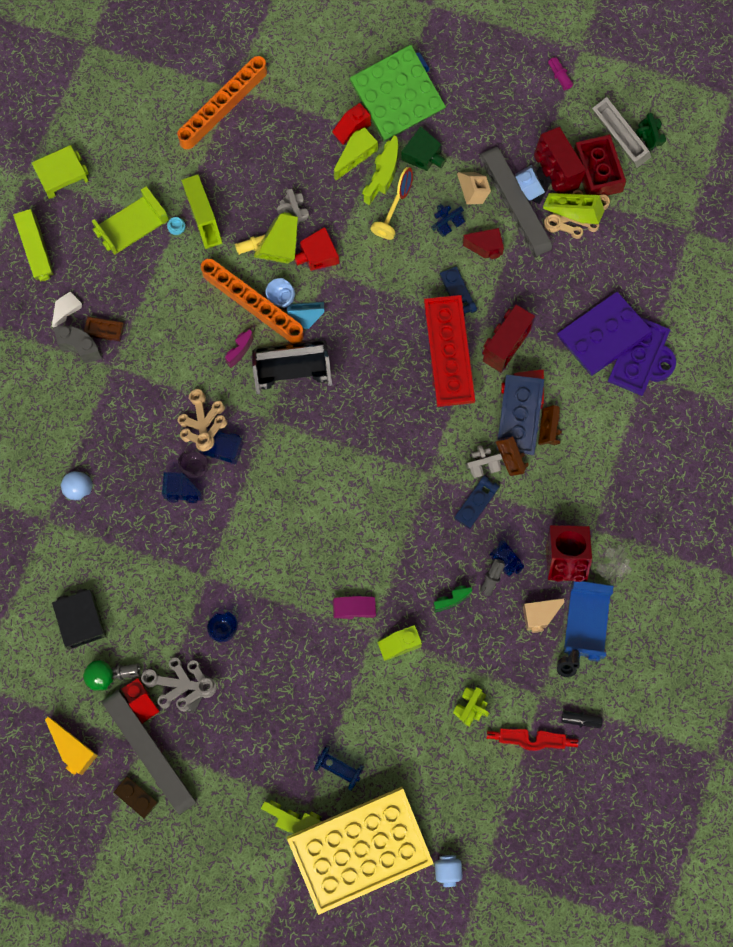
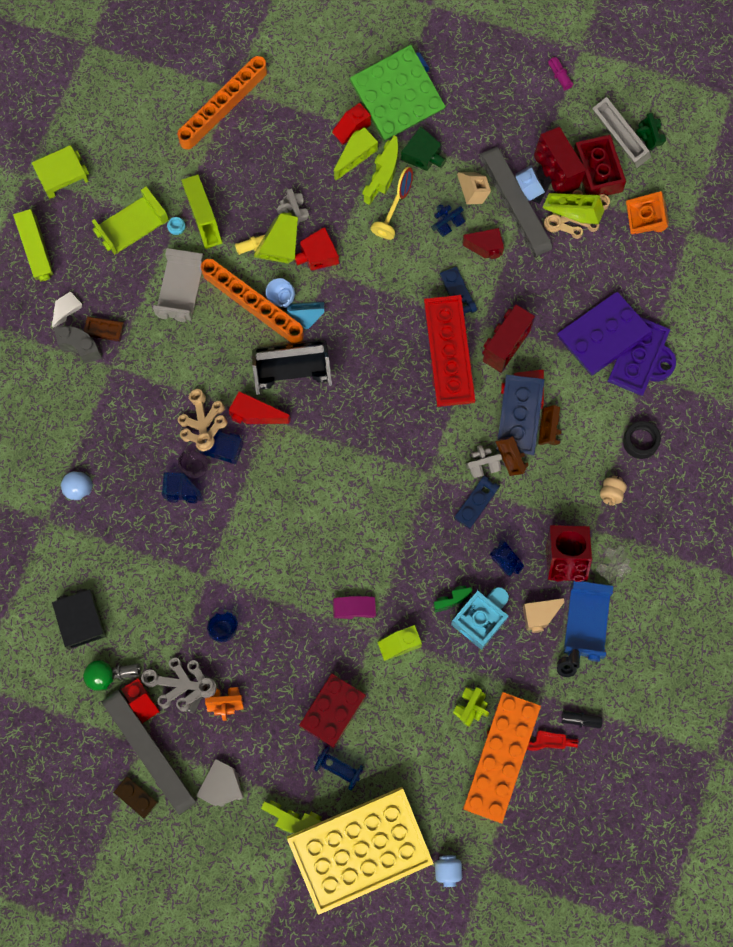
yellow slope [45,717,98,775] -> none
magenta slope [225,330,254,368] -> none
dark grey axle [480,559,505,596] -> none
none -> light grey panel [153,248,204,322]
none -> light grey slope [196,759,244,807]
none -> orange hips [205,687,244,721]
none -> red slope [228,391,291,424]
none -> dark red brick [299,674,366,749]
none -> medium azure brick [451,587,509,650]
none -> orange plate [463,692,541,824]
none -> tan piece [600,476,627,506]
none -> black tyre [623,421,661,459]
none -> orange slope [626,191,669,234]

